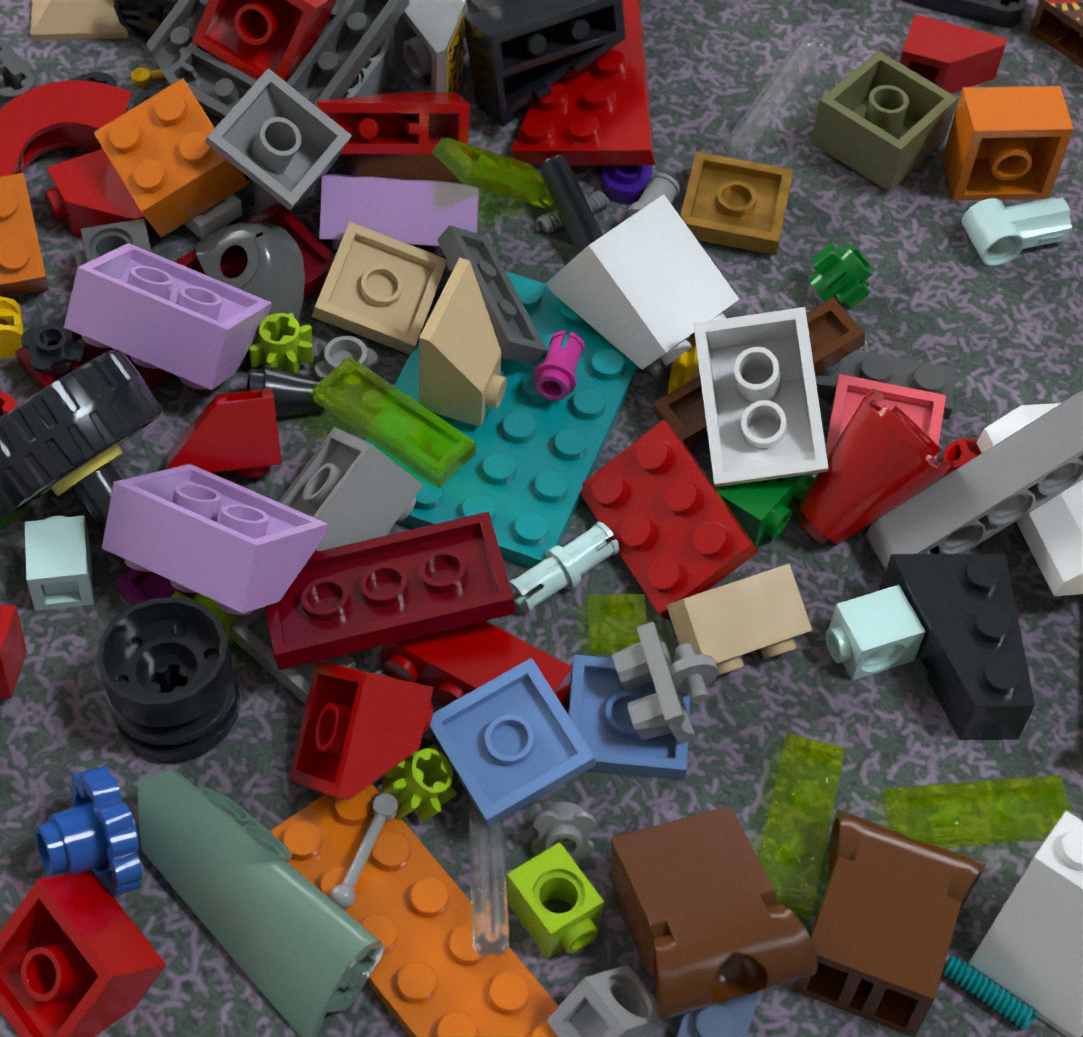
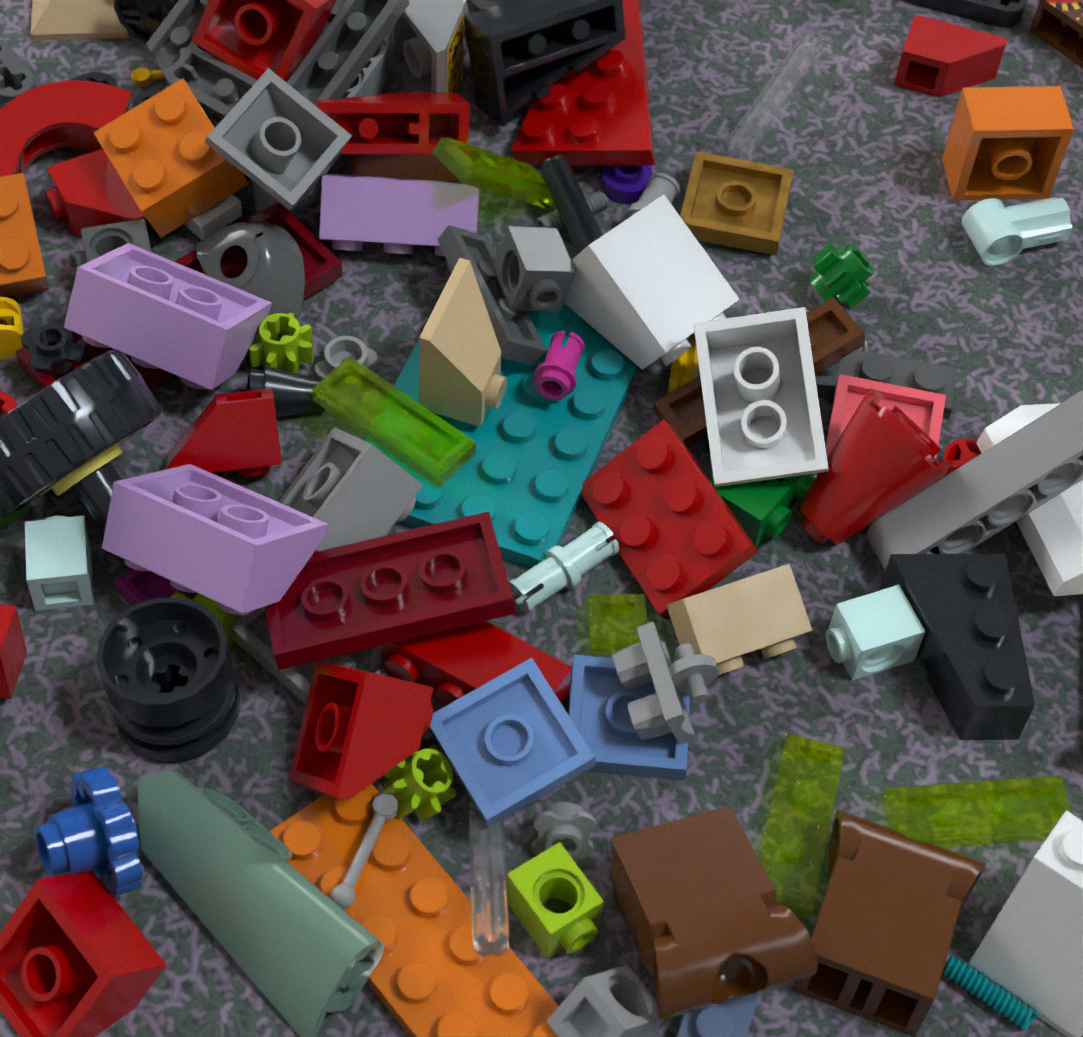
tan plate [312,221,447,355] -> none
olive brick [810,50,958,192] -> none
none -> dark grey brick [493,226,576,312]

